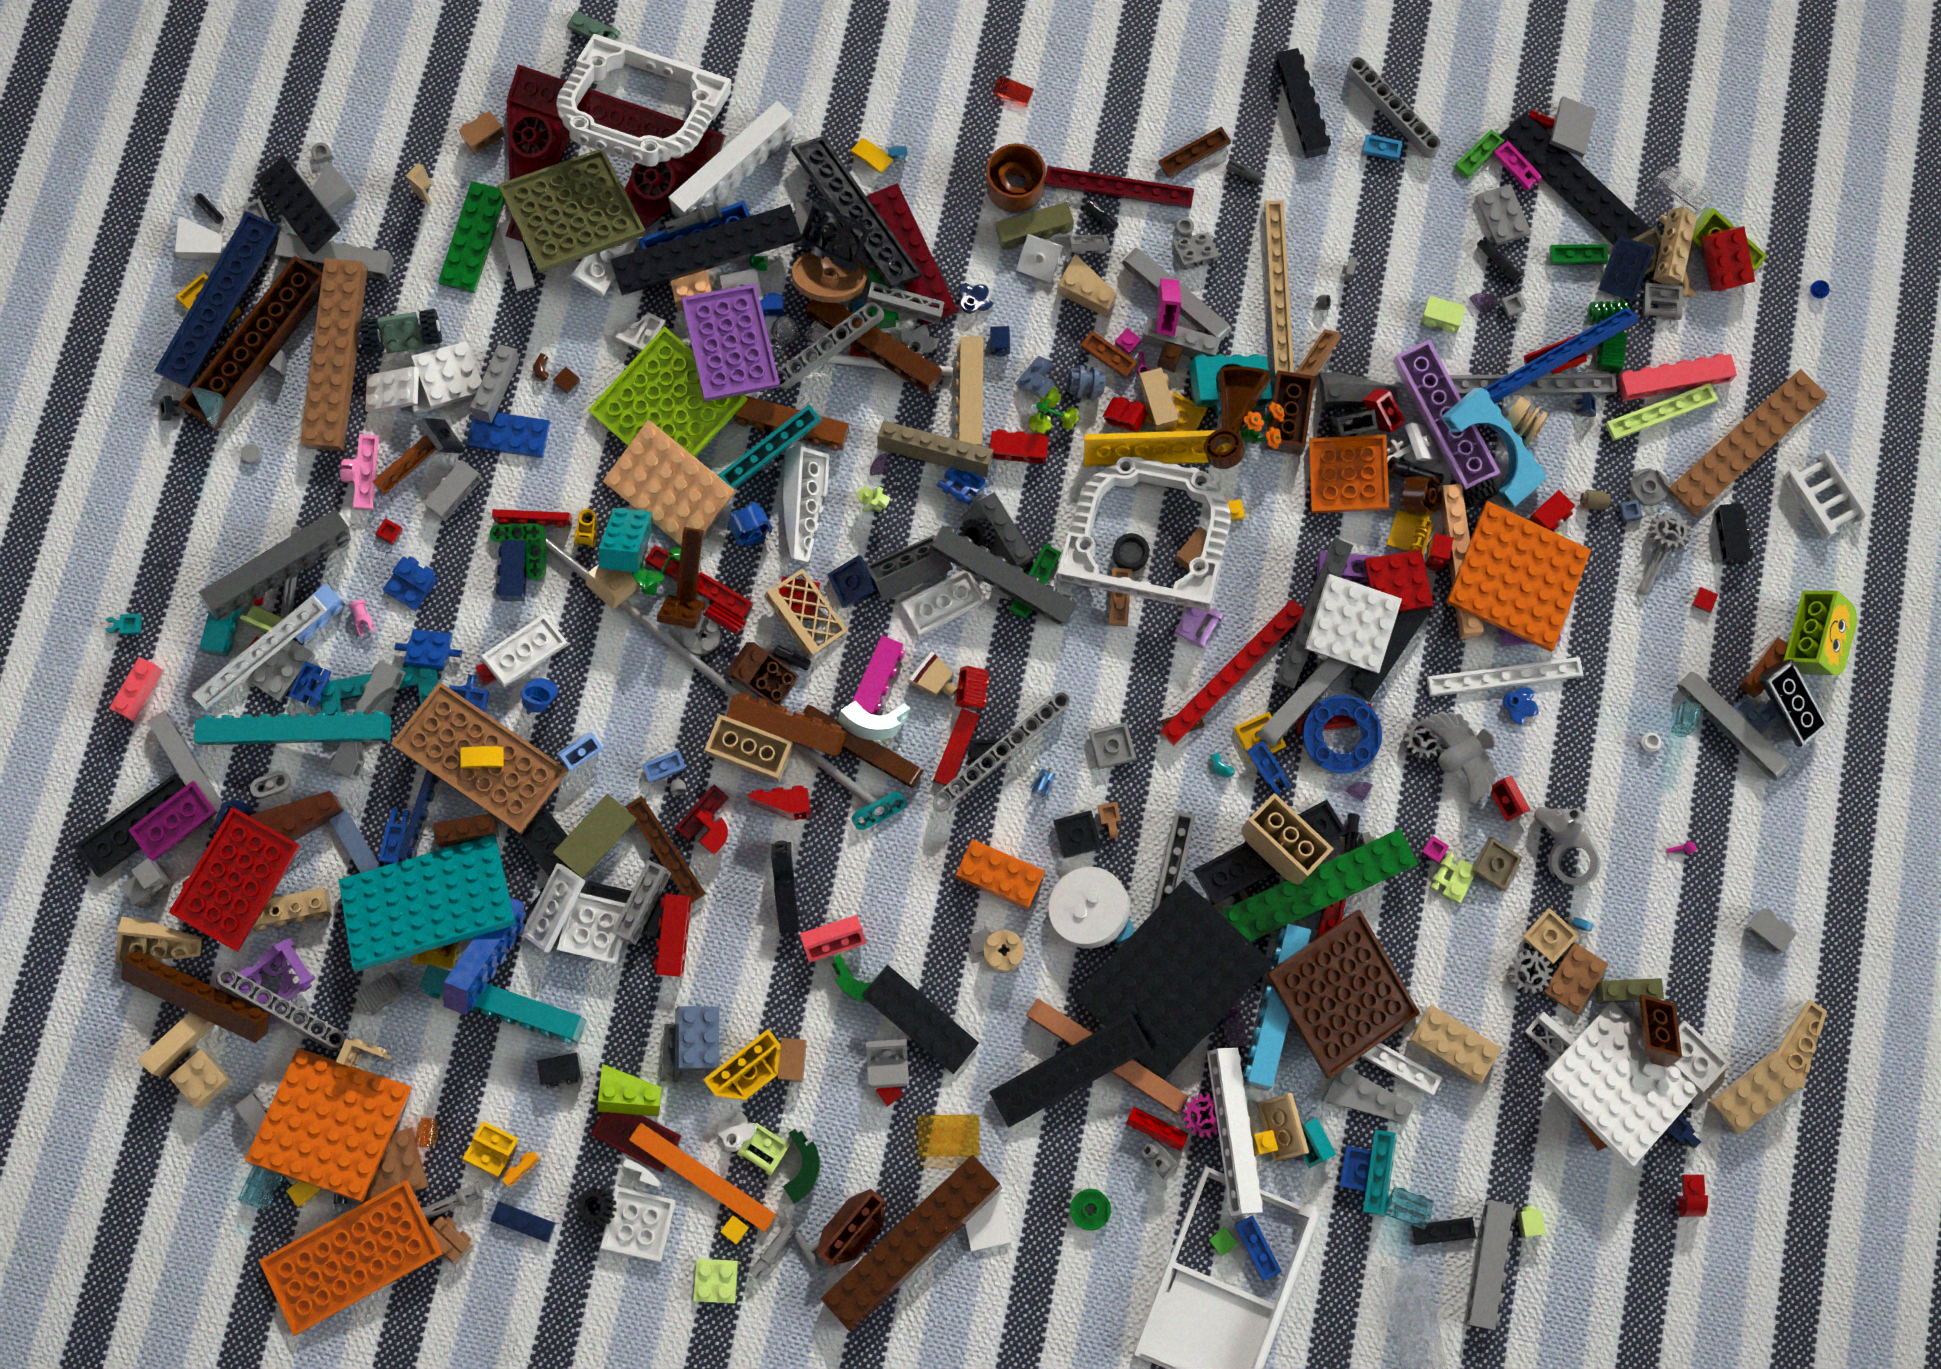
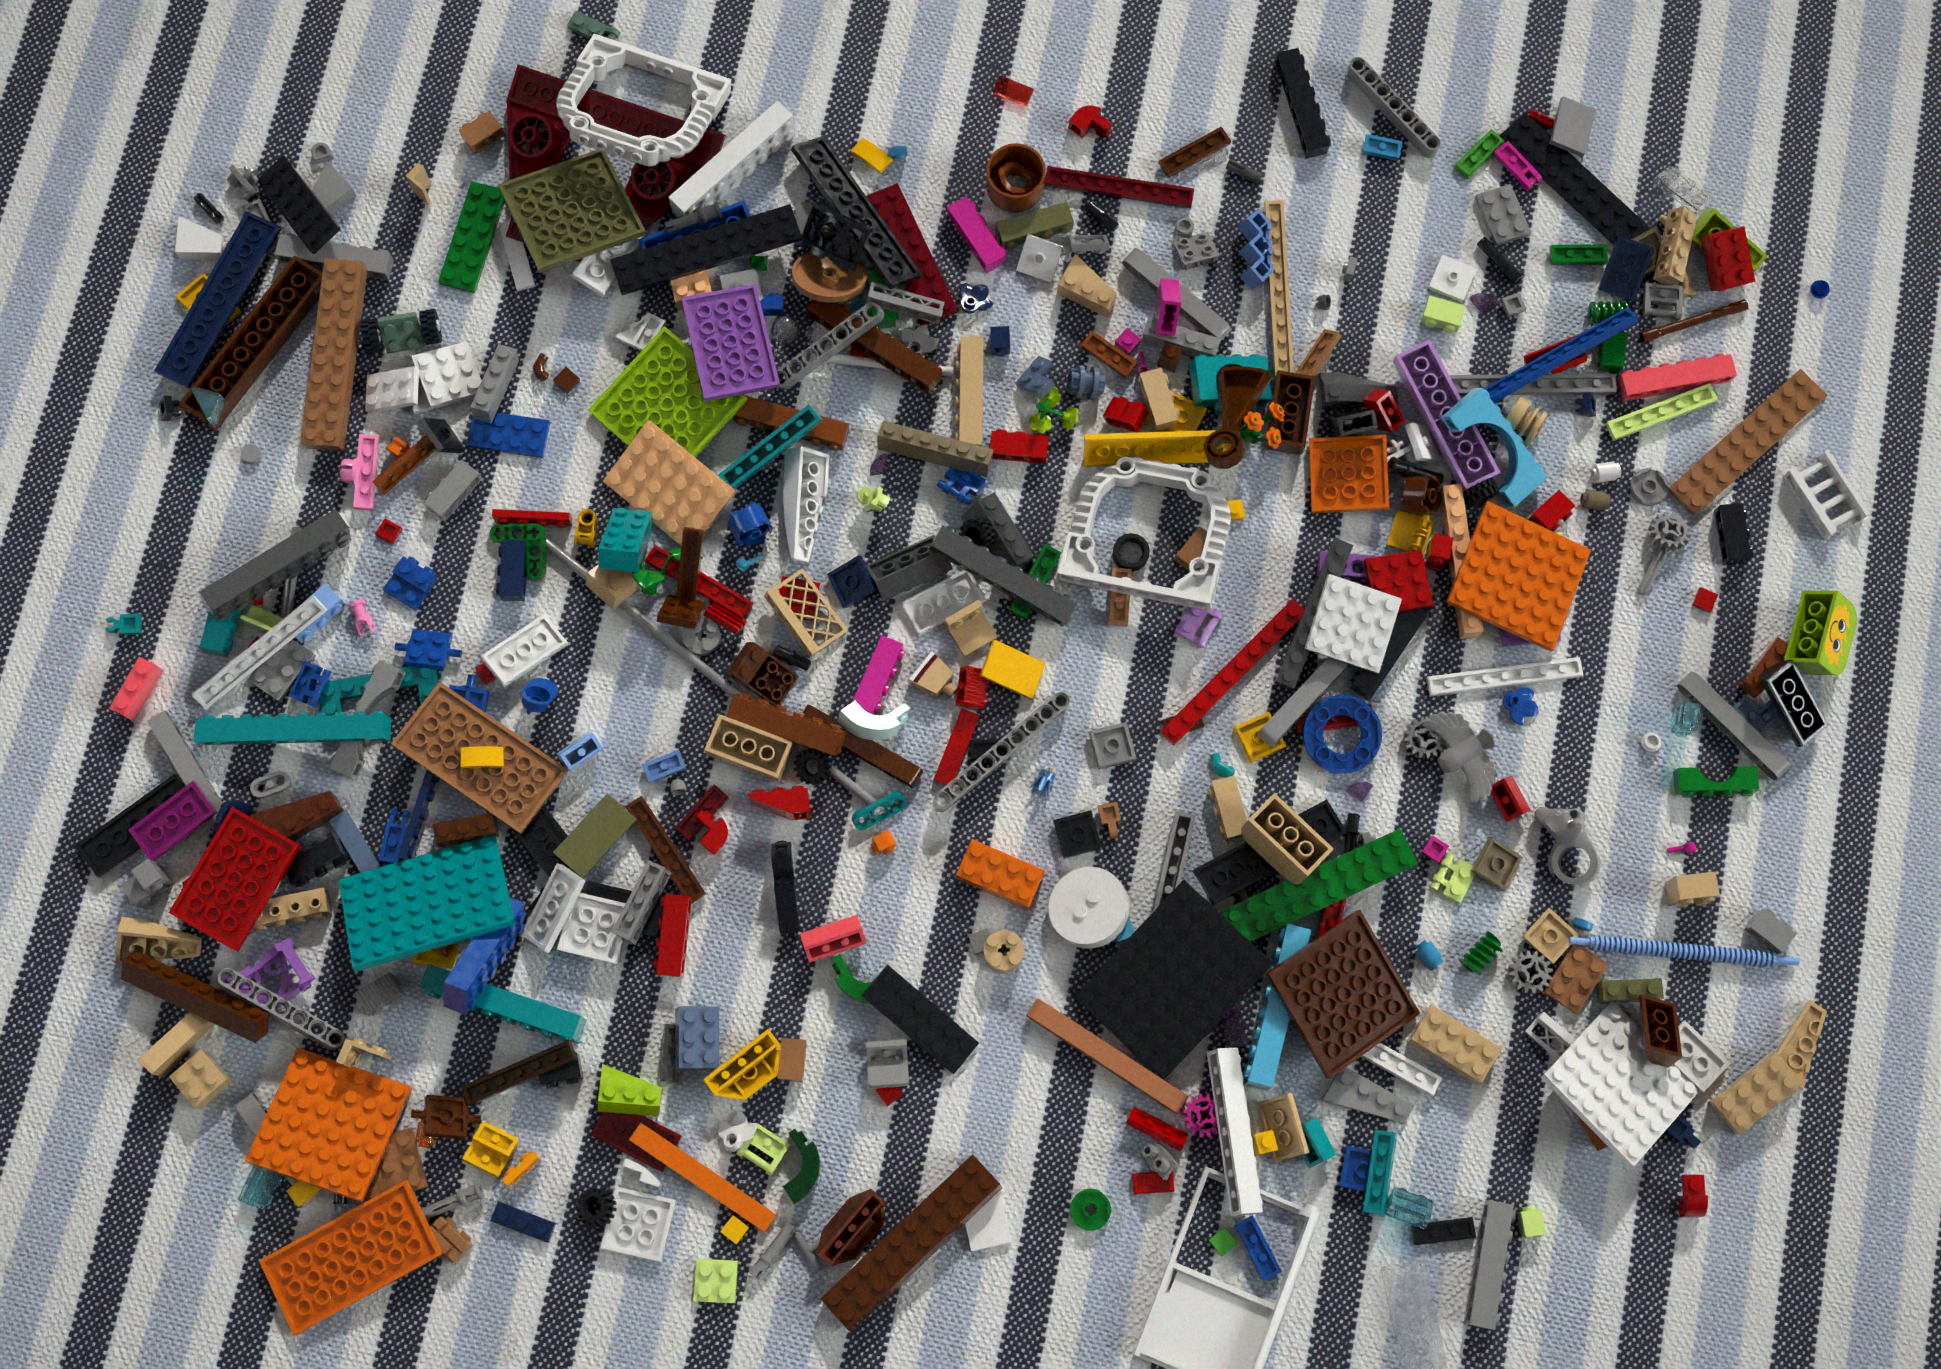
light grey slope [269,350,288,378] -> none
clear yellow tile [918,1115,980,1157] -> none
black plate [989,1013,1151,1128] -> none
blue hinge [1246,740,1291,796] -> none
sand blue tile [1618,500,1643,523] -> none
none -> light grey hips [226,164,262,200]
none -> black wedge [286,832,350,887]
none -> orange wheel [385,436,410,459]
none -> reddish brown plate [411,1095,481,1140]
none -> dark brown plate [462,1040,577,1106]
none -> medium azure hand [736,554,763,571]
none -> black tyre [793,748,832,785]
none -> orange plate [870,830,897,855]
none -> tan bracket [945,600,998,657]
none -> dark pink brick [947,196,1007,273]
none -> yellow tile [980,640,1046,699]
none -> red brick [1068,105,1112,138]
none -> red tile [1132,1171,1175,1195]
none -> tan brick [1208,775,1247,841]
none -> medium blue brick [1237,208,1274,290]
none -> dark azure brick [1415,940,1443,971]
none -> white plate [1428,254,1477,303]
none -> green piece [1459,931,1503,975]
none -> light blue hose [1569,935,1800,967]
none -> white brick [1591,461,1621,483]
none -> reddish brown piece [1639,299,1748,343]
none -> tan brick [1665,872,1720,908]
none -> green arch [1673,766,1759,798]

